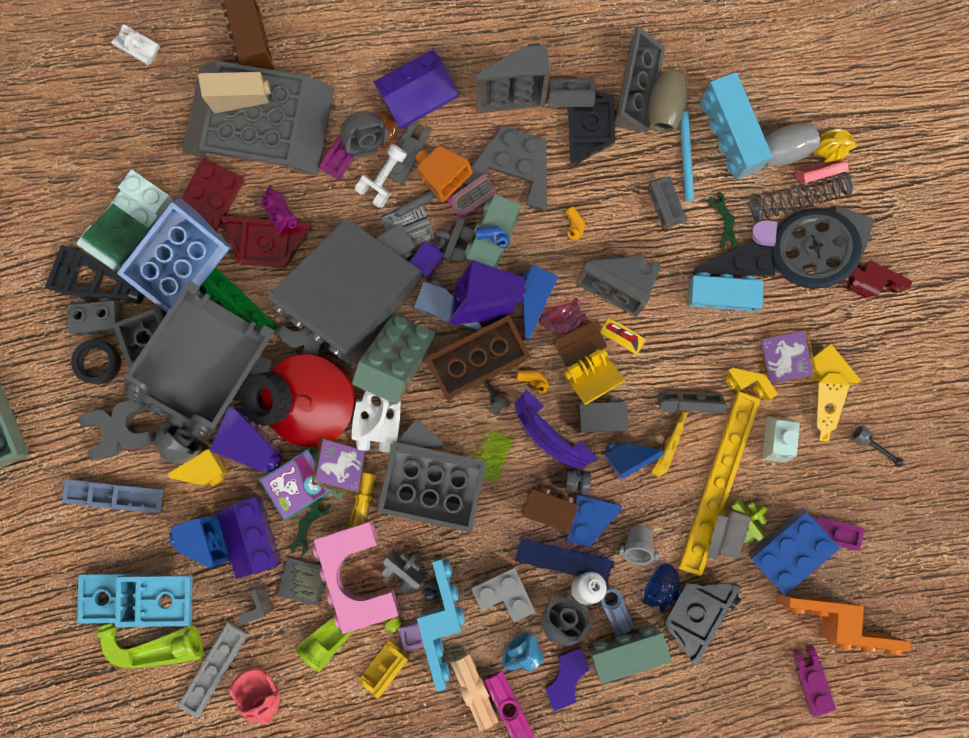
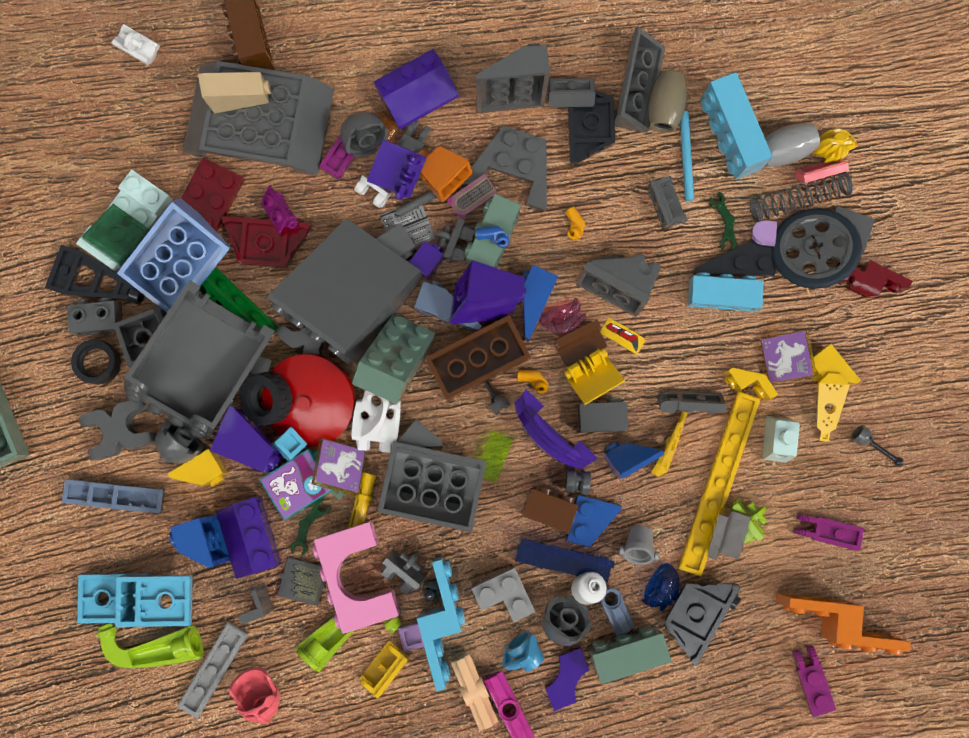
blue brick [748,507,840,596] -> none
none -> medium azure tile [272,427,307,461]
none -> dark purple hinge [367,140,427,200]

